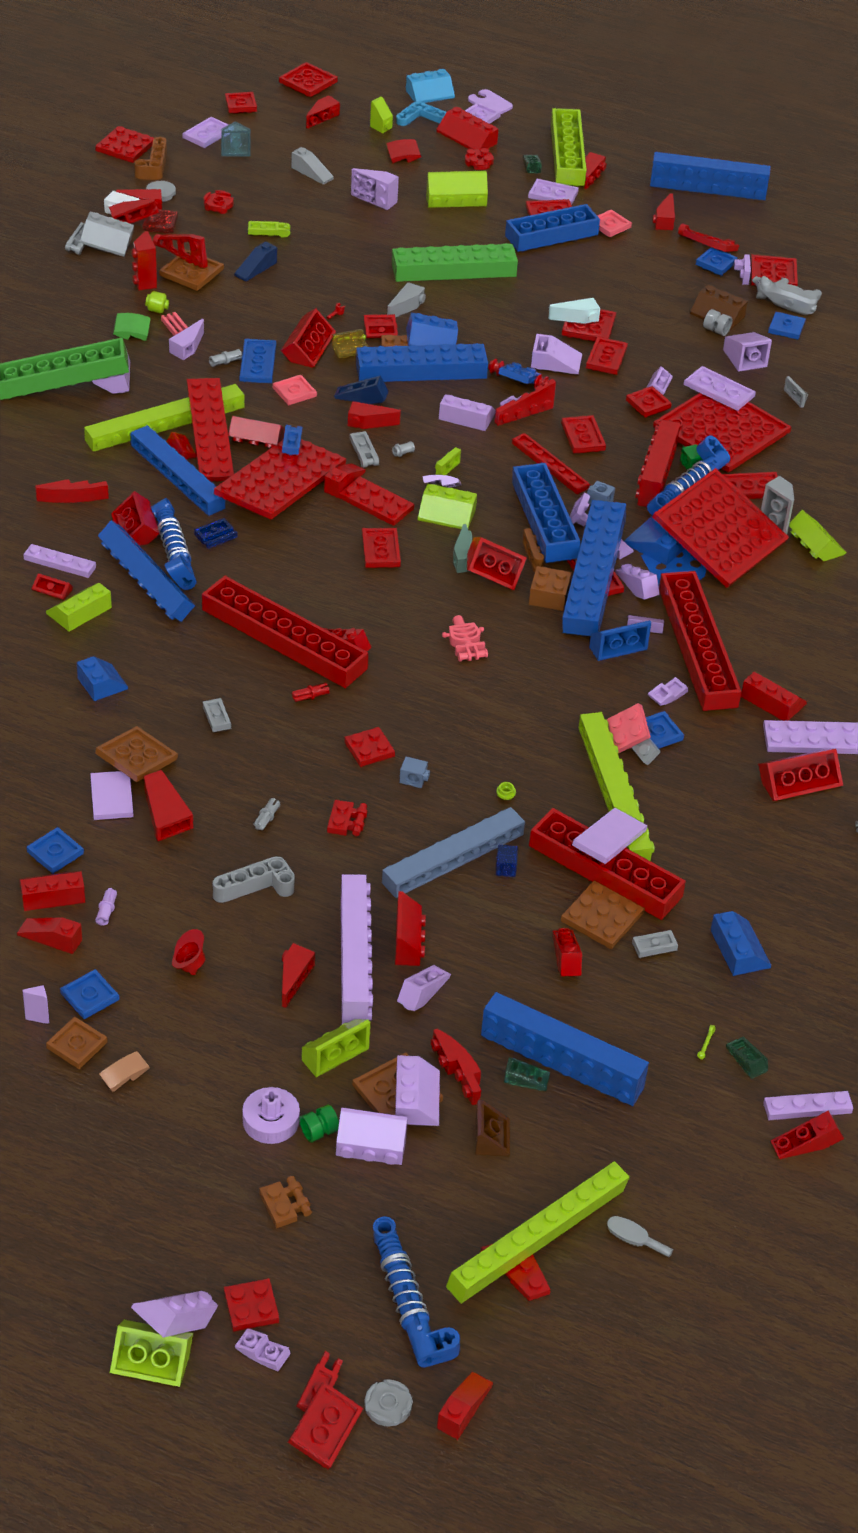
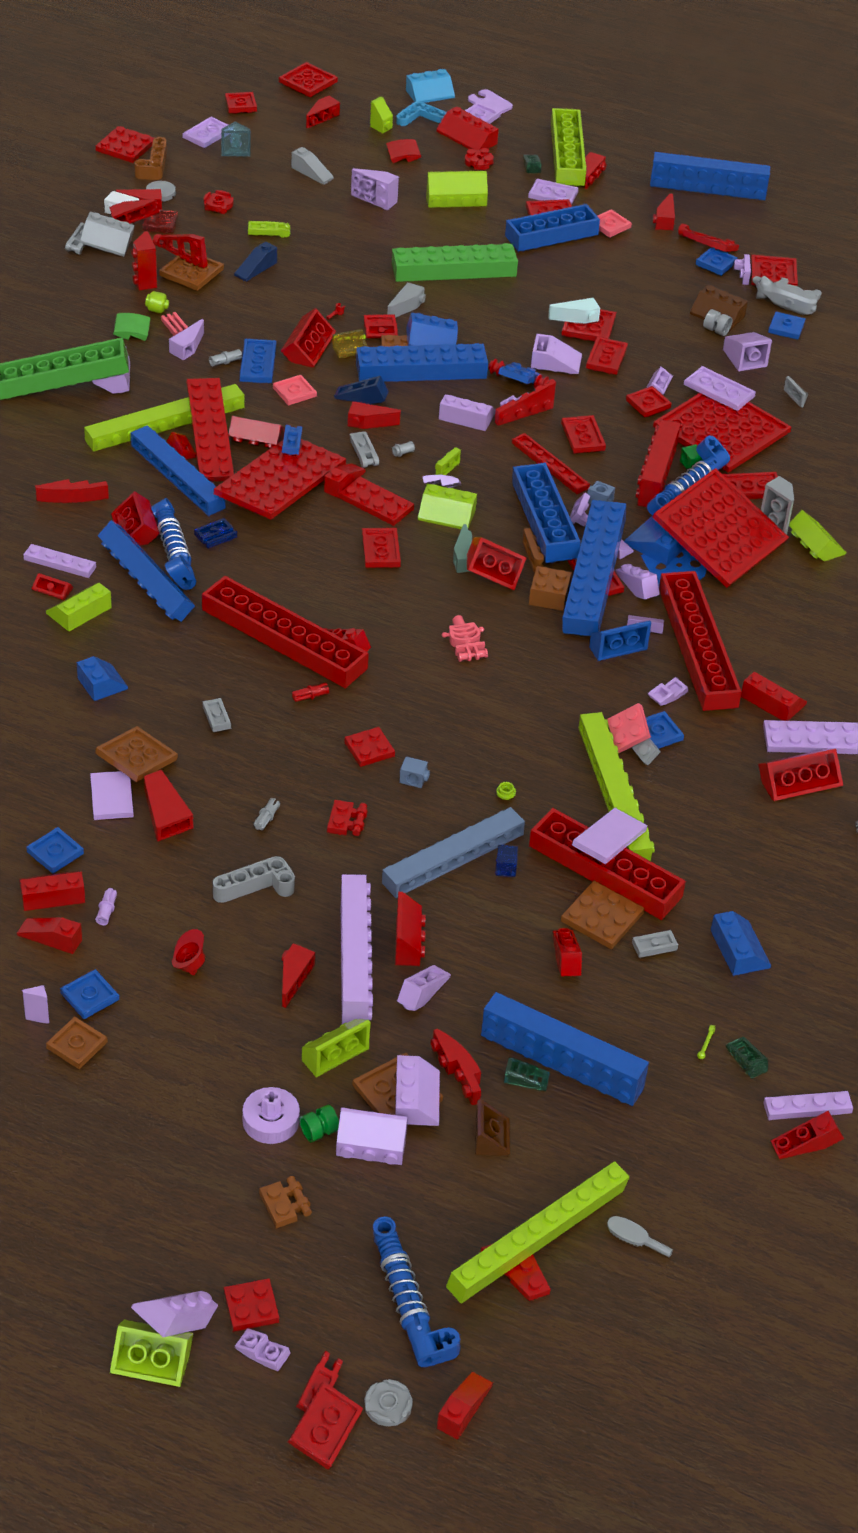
nougat slope [99,1051,150,1092] -> none

